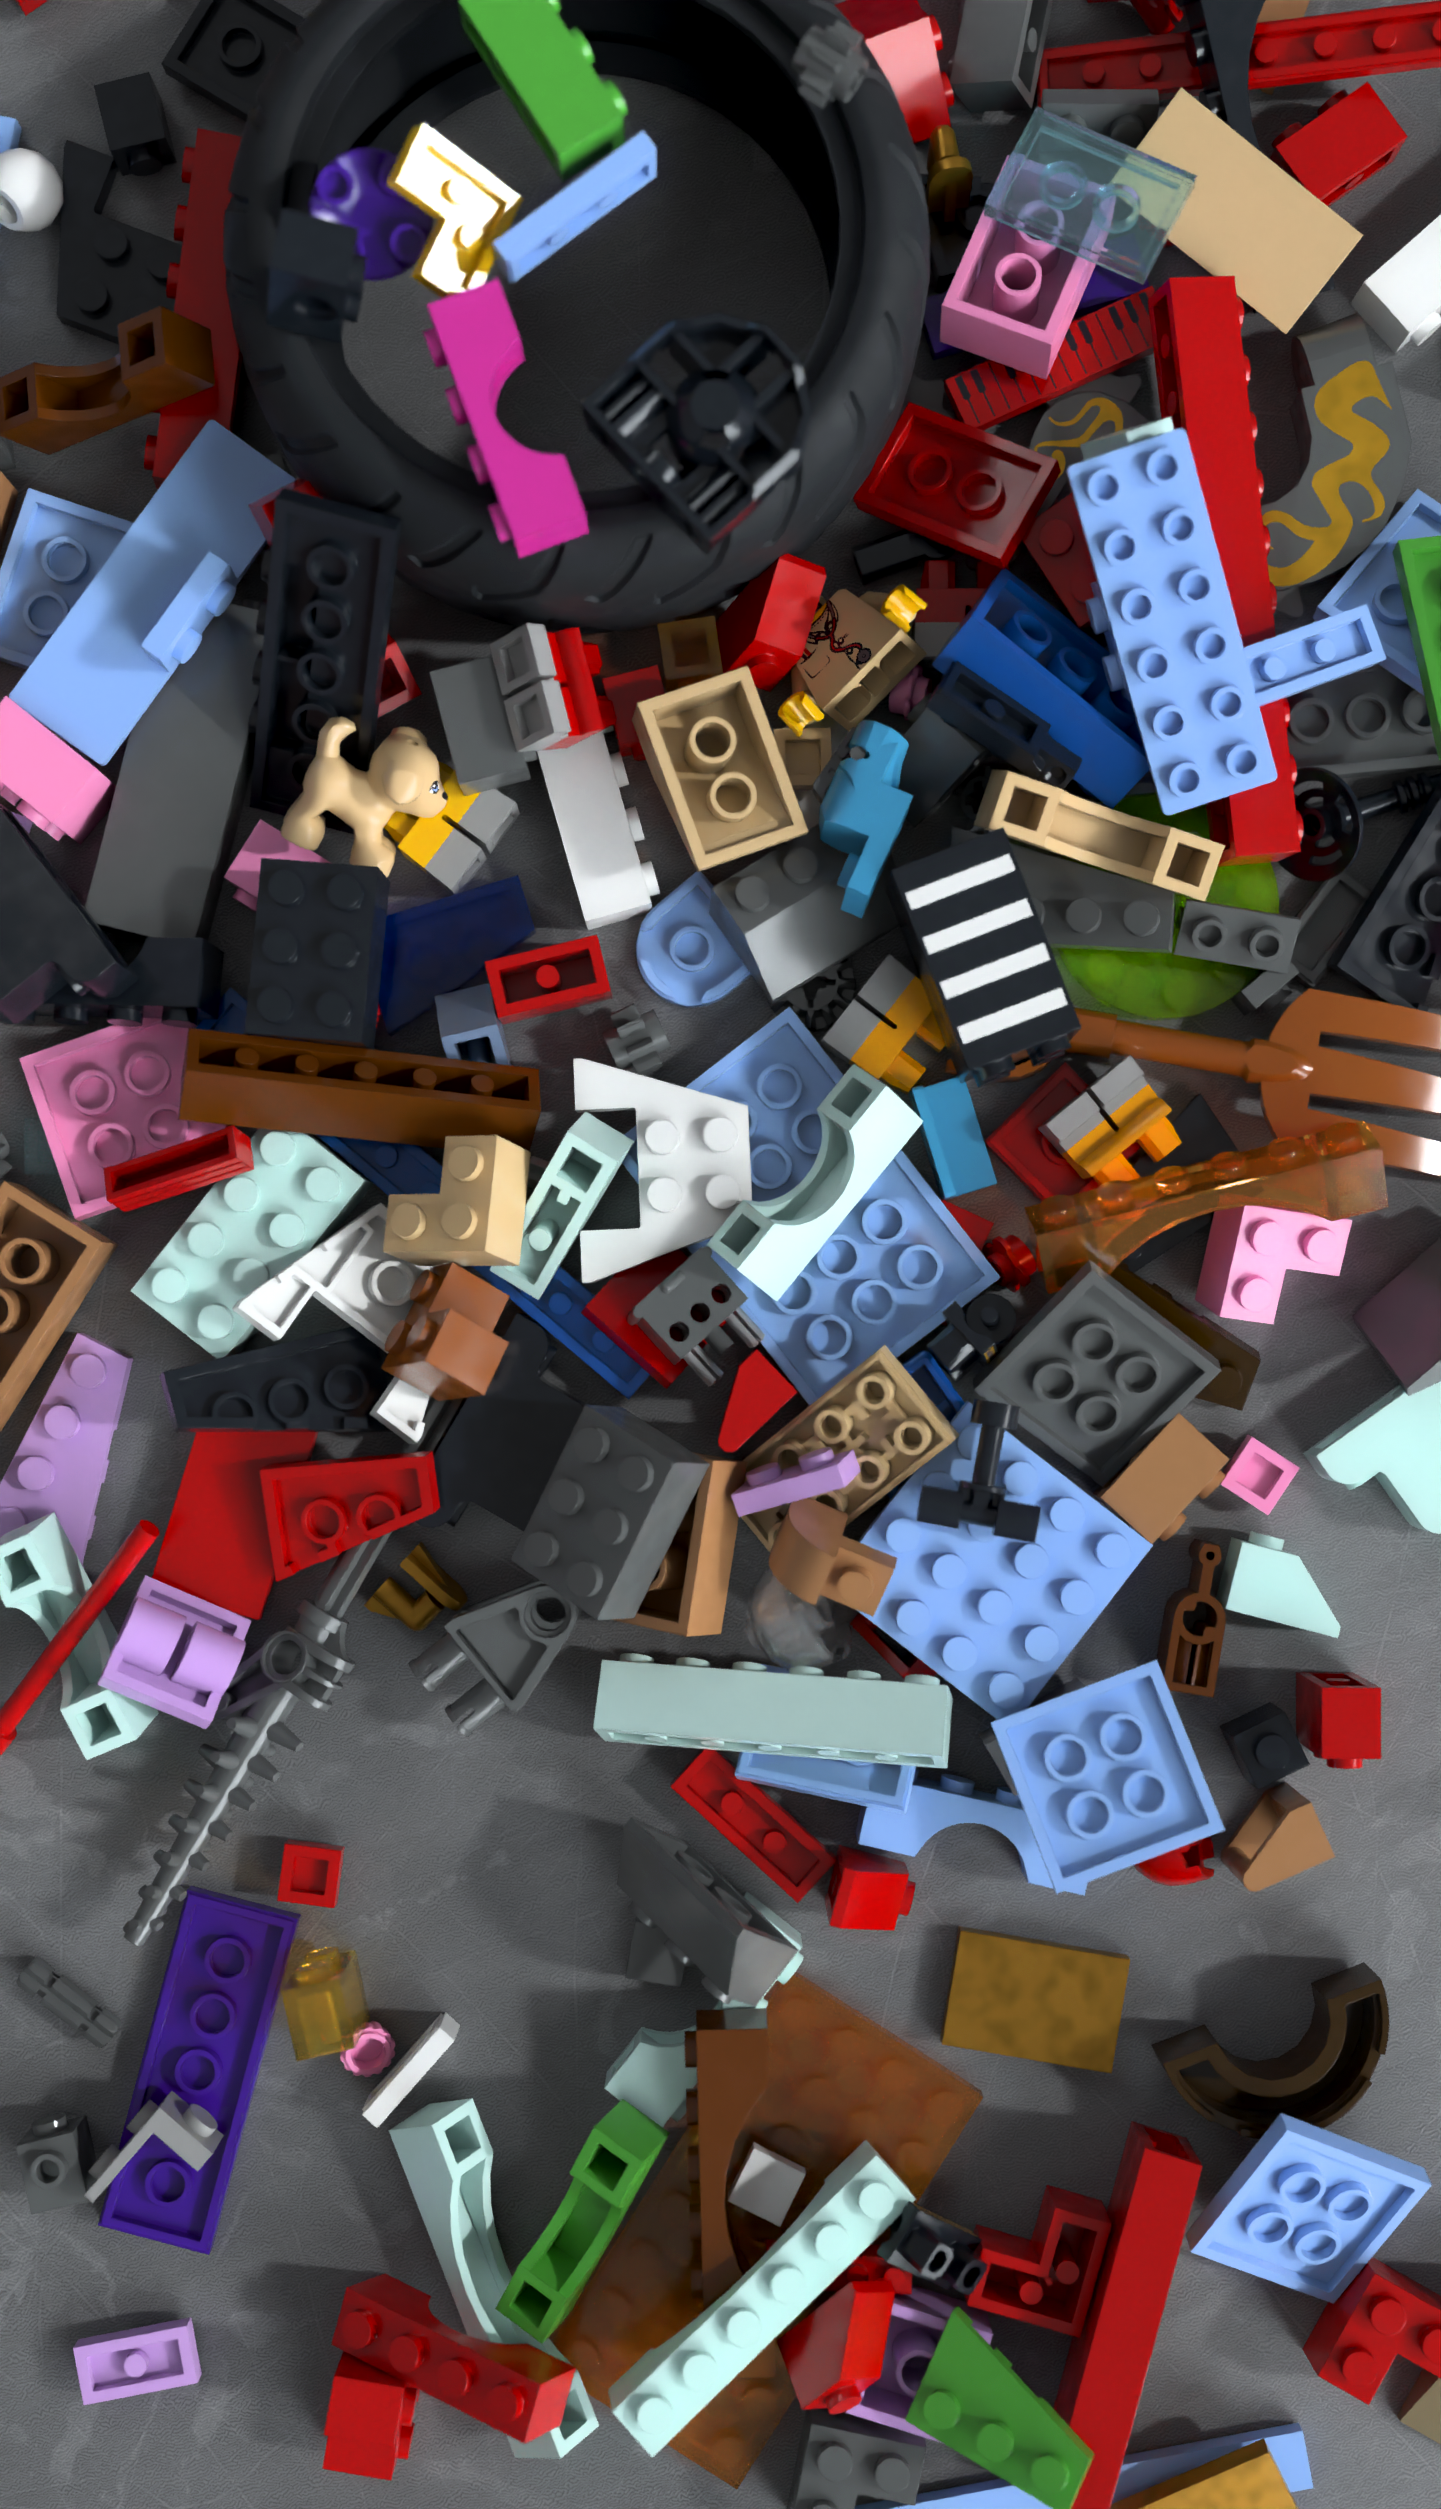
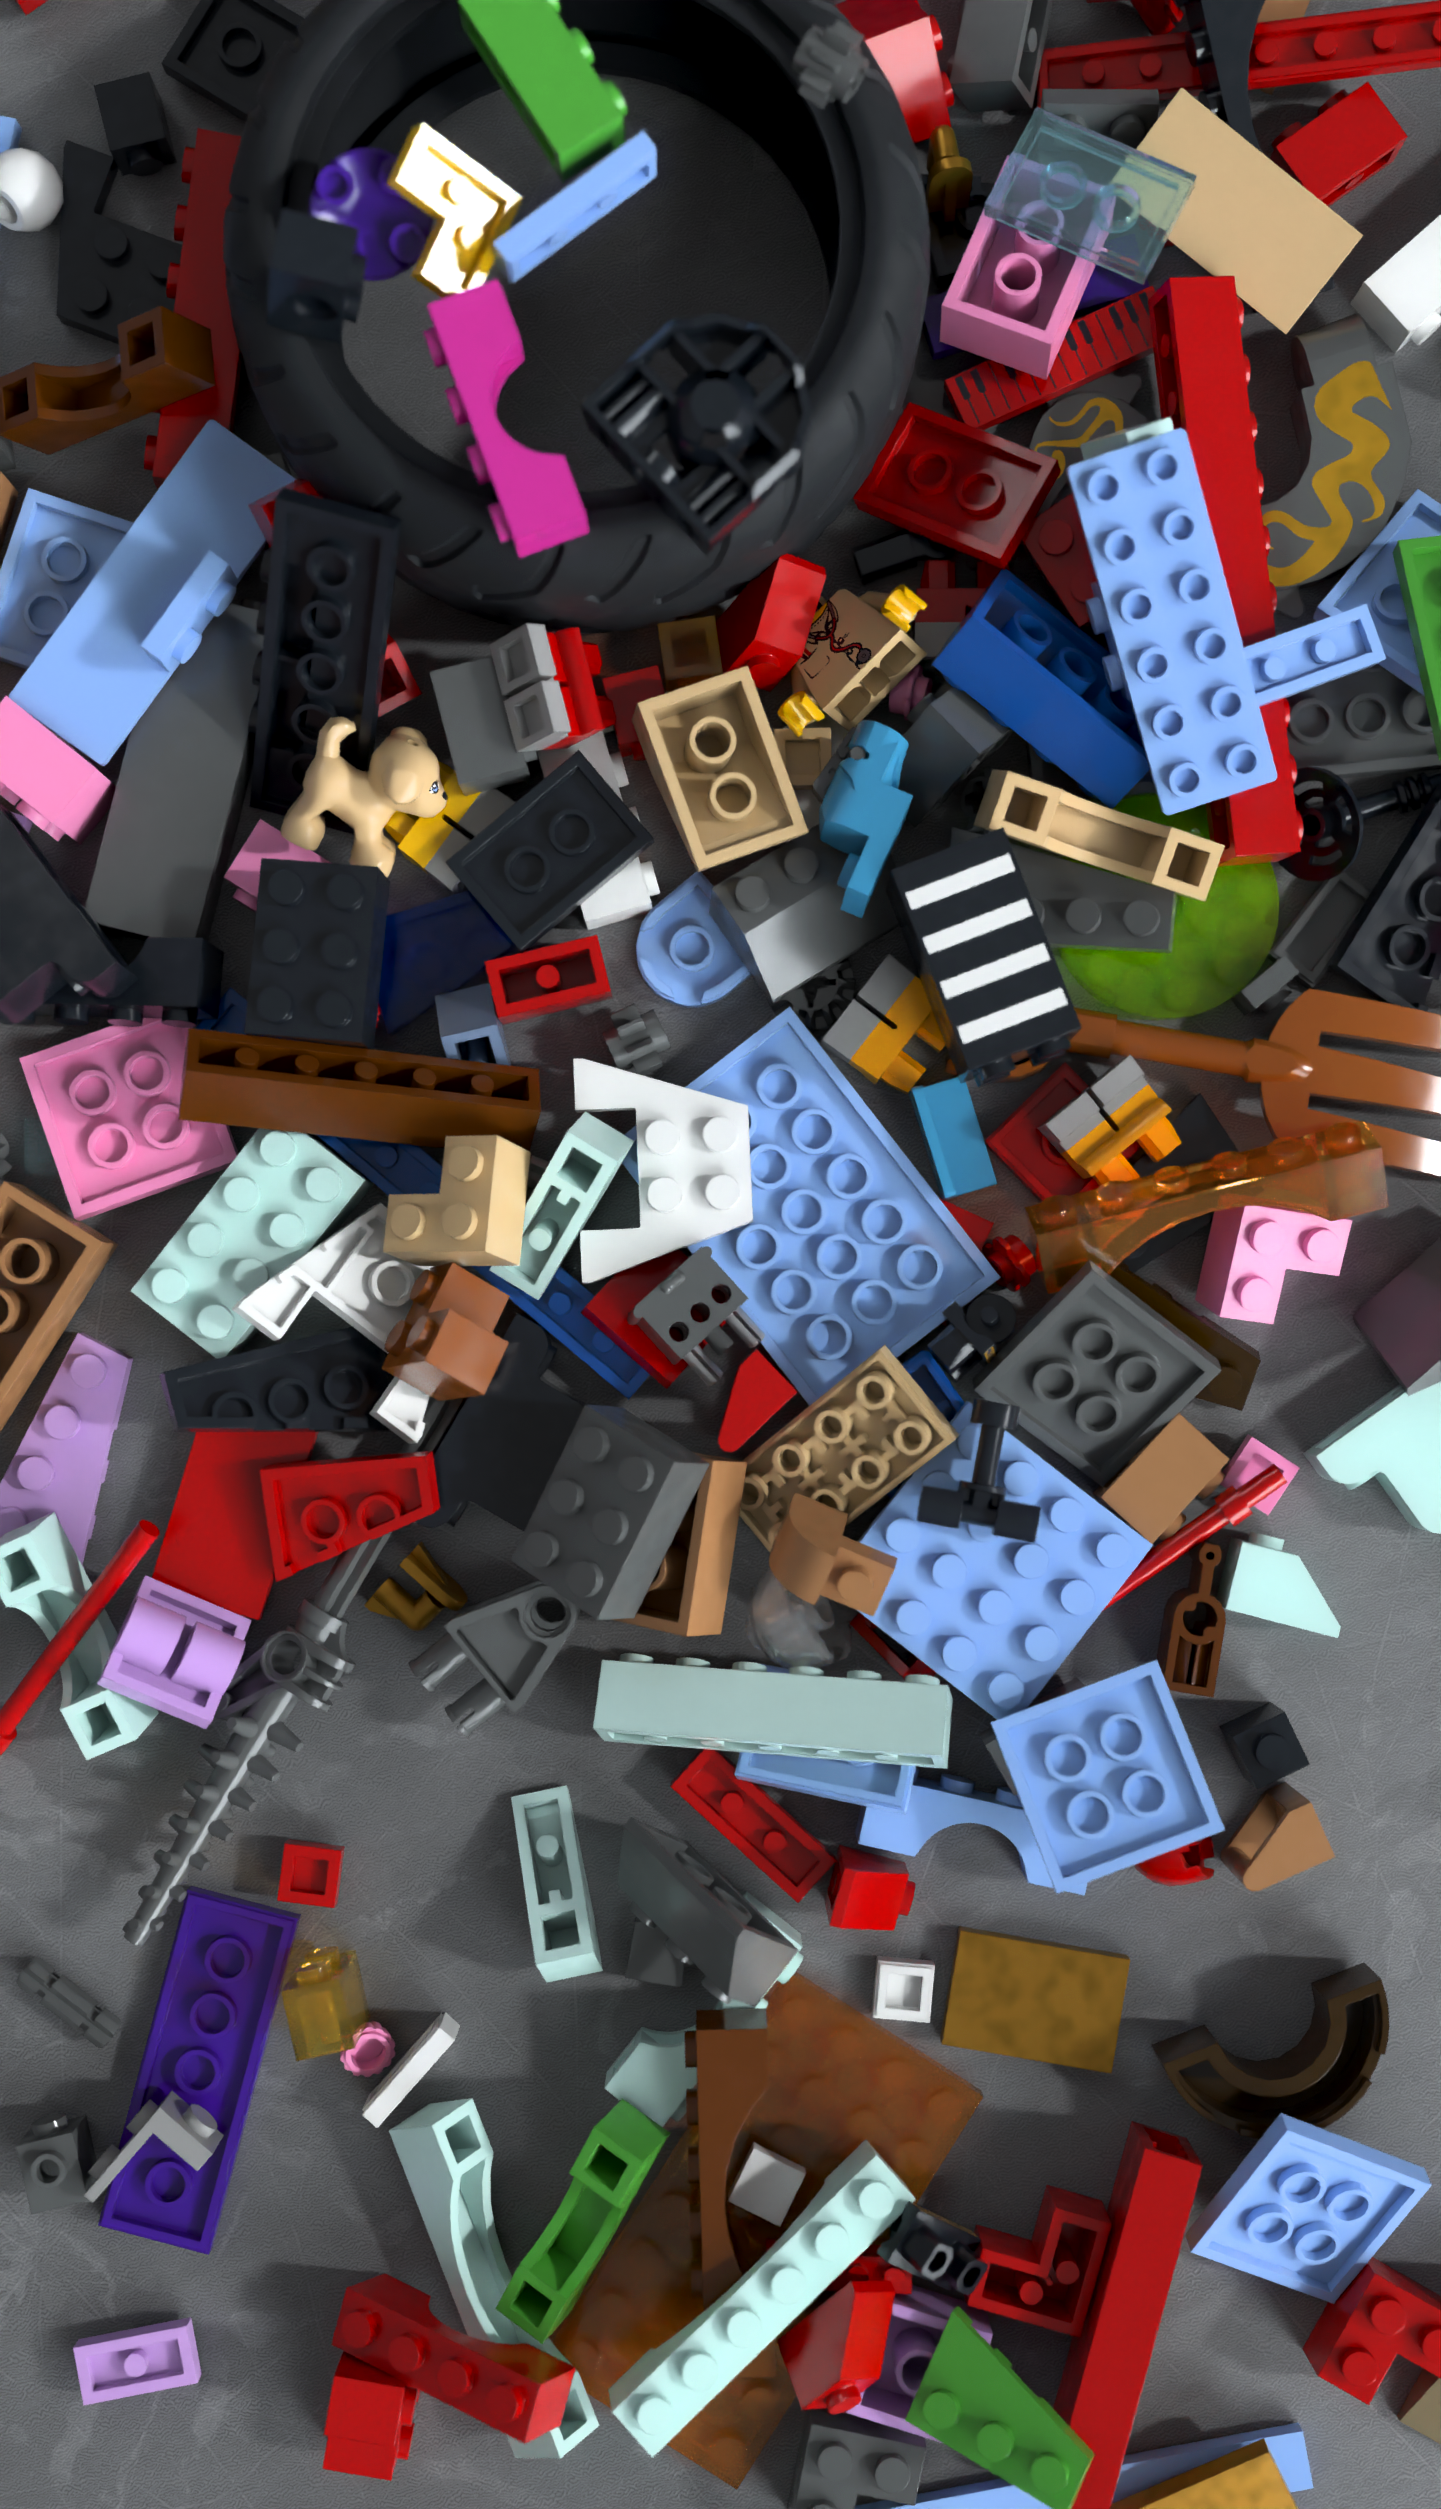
red piece [103,1125,254,1212] -> none
light aqua arch [706,1064,923,1302] -> none
lavender plate [731,1447,861,1517] -> none
black hinge [926,661,1083,789] -> none
dark grey hinge [1173,898,1302,974] -> none
red brick [1296,1672,1381,1769] -> none
none -> black plate [446,750,654,953]
none -> light aqua slope [511,1785,603,1983]
none -> white tile [872,1956,935,2023]
none -> red bar [1102,1463,1287,1612]

